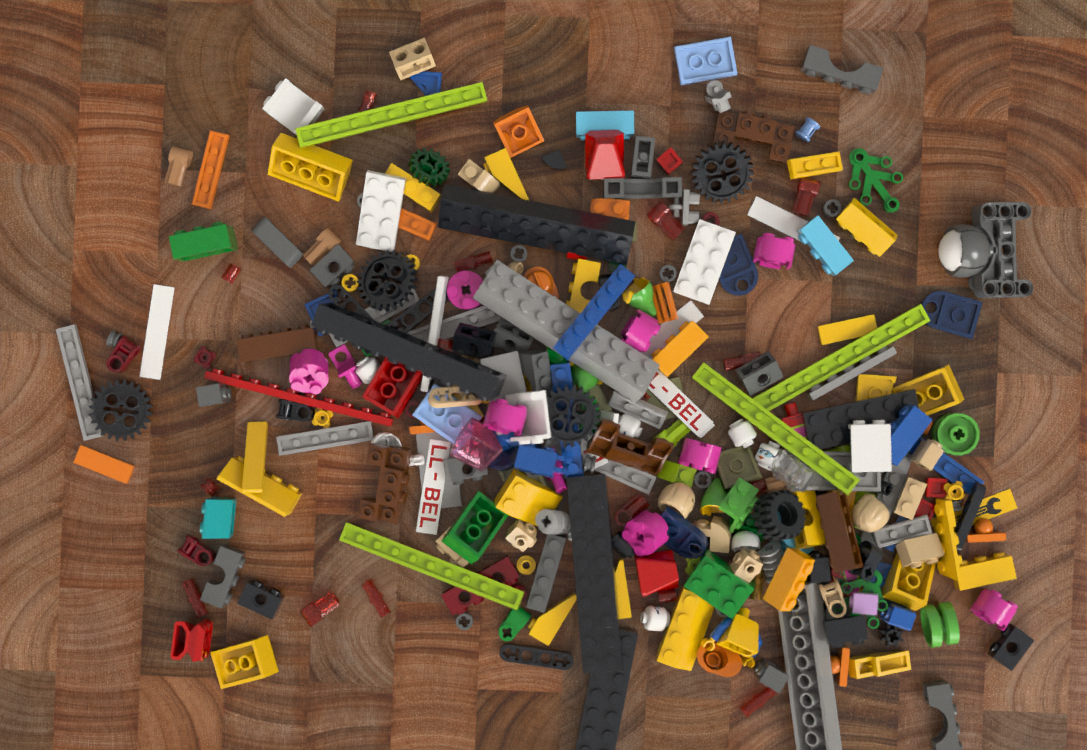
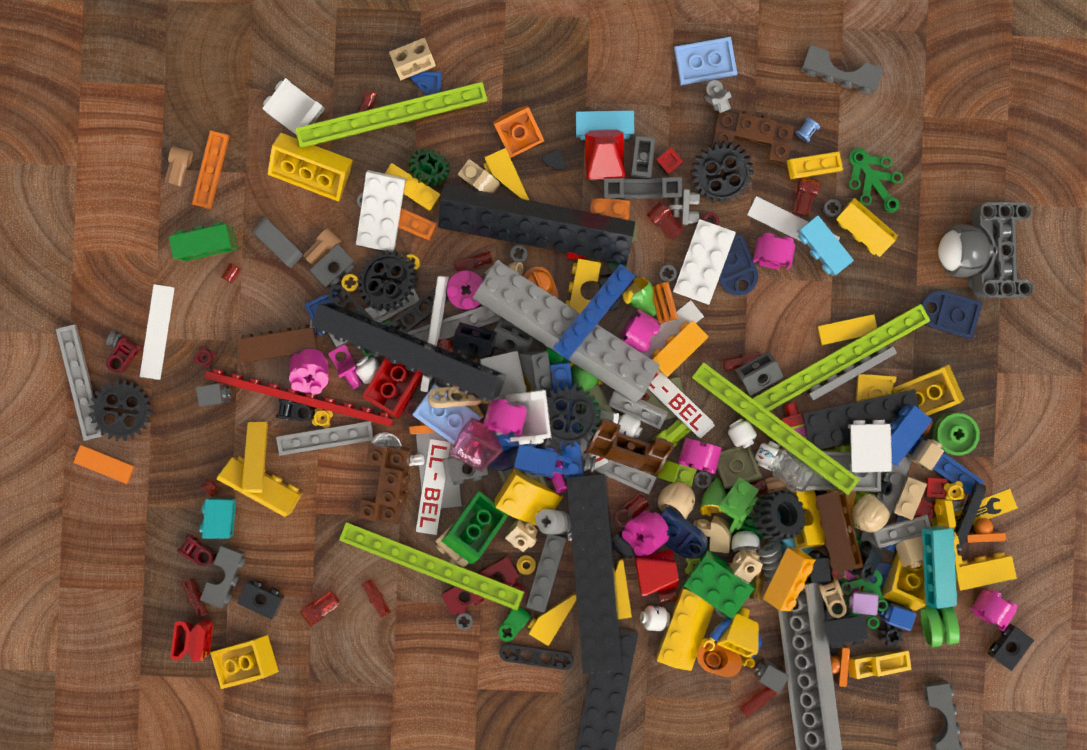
none -> brick [922,526,957,609]

